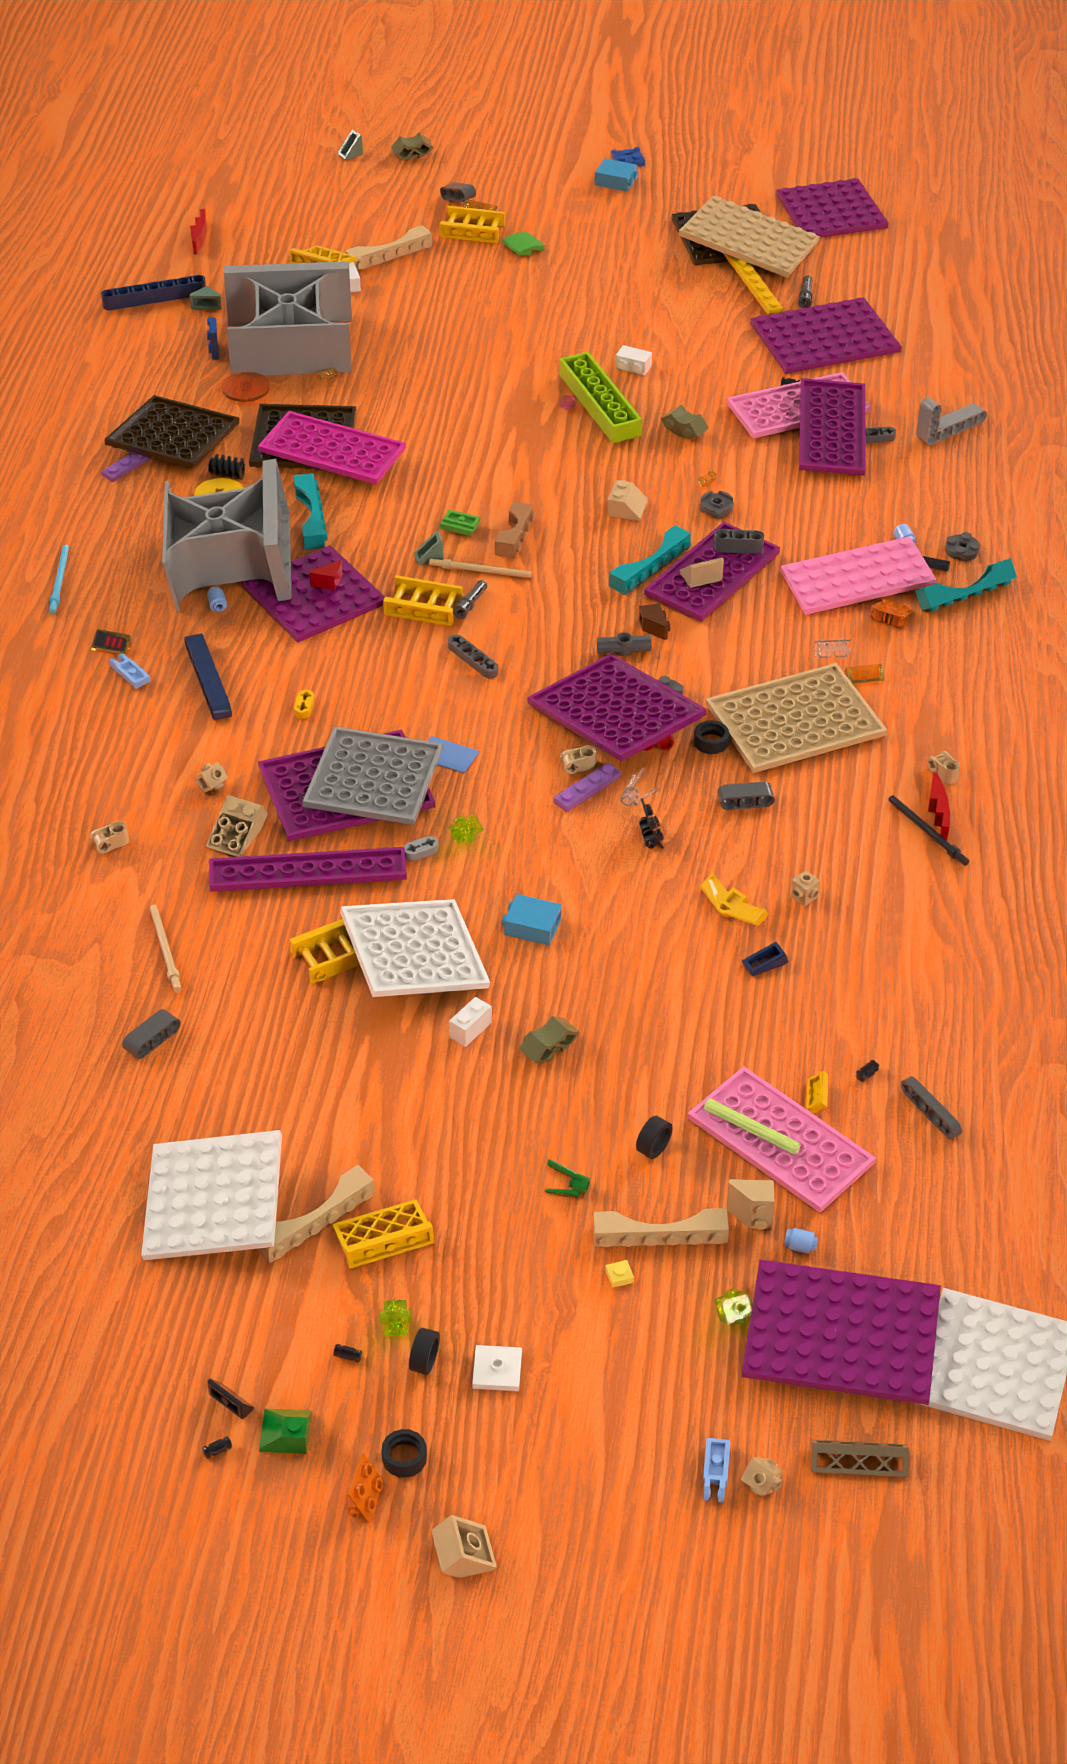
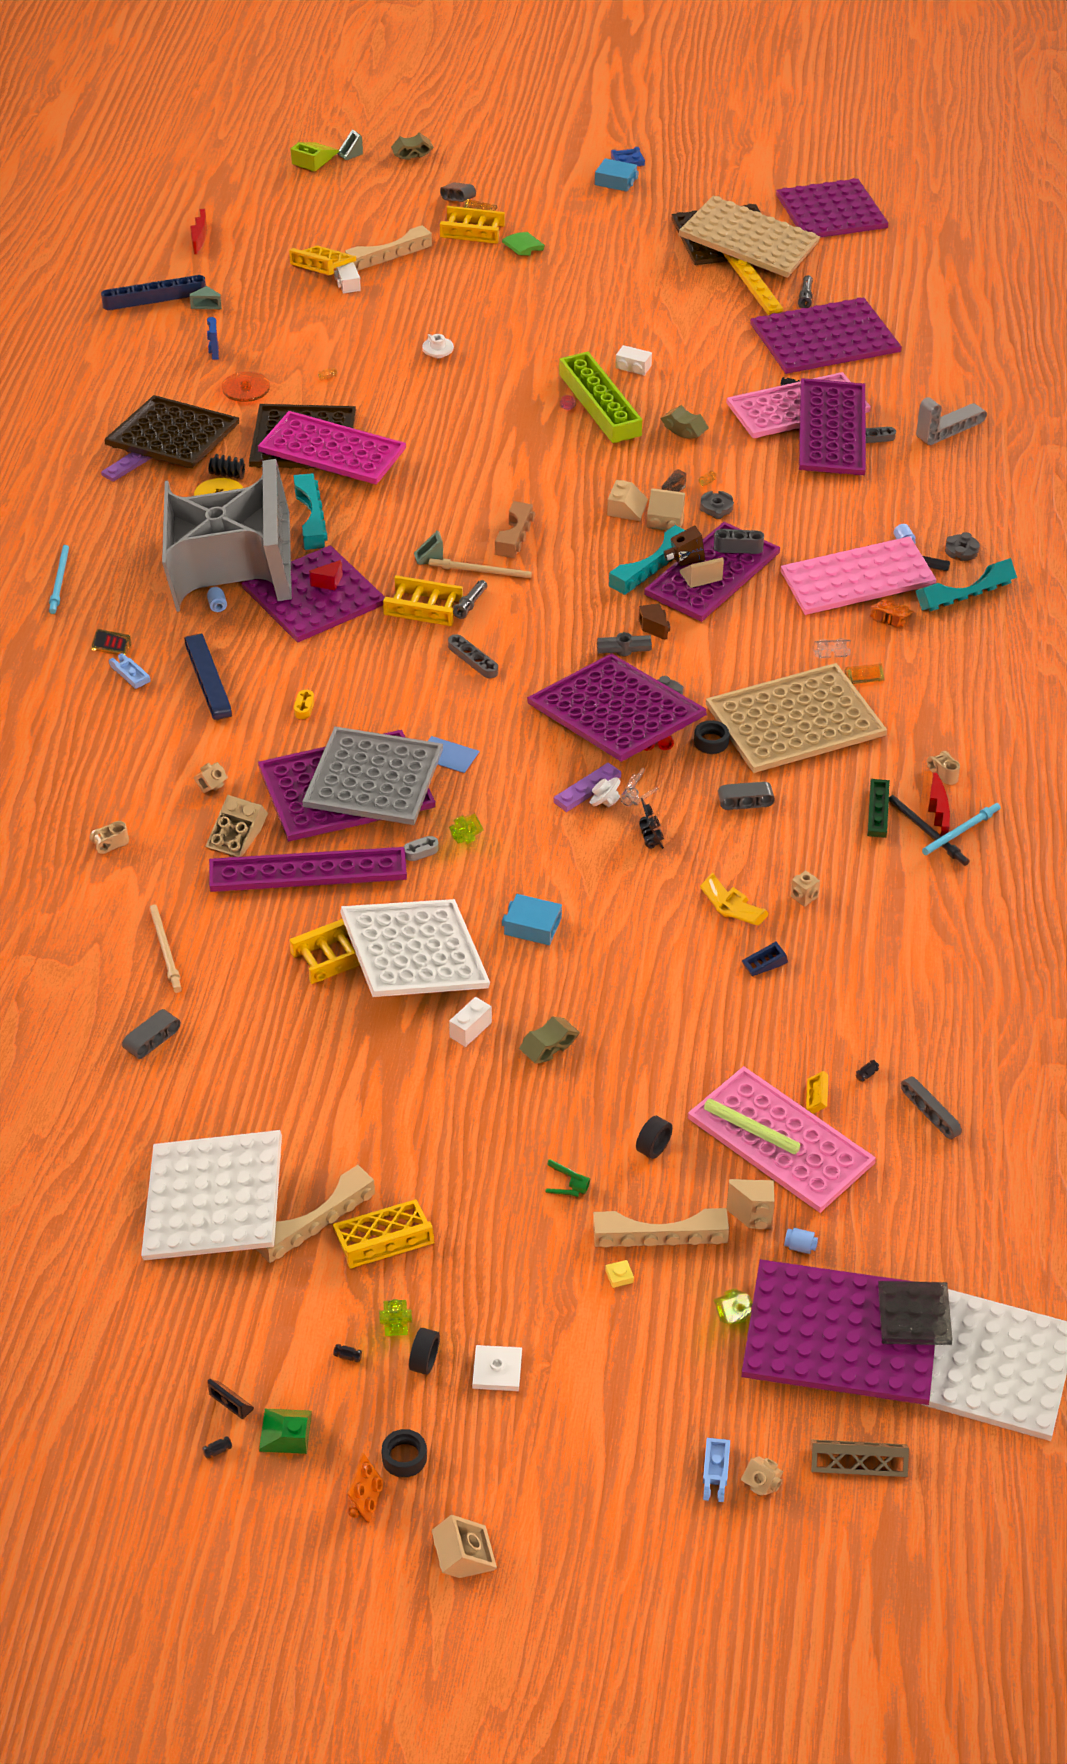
light grey piece [224,261,352,377] -> none
bright green plate [440,509,480,536] -> none
tan piece [560,745,597,774] -> none
none -> lime slope [290,142,339,172]
none -> white piece [422,334,454,358]
none -> white piece [590,777,621,807]
none -> tan slope [647,488,685,530]
none -> clear smoke slope [661,469,686,492]
none -> reddish brown torso [663,526,706,566]
none -> dark green plate [867,779,890,838]
none -> clear smoke plate [878,1281,953,1345]
none -> medium azure bar [922,803,1001,855]

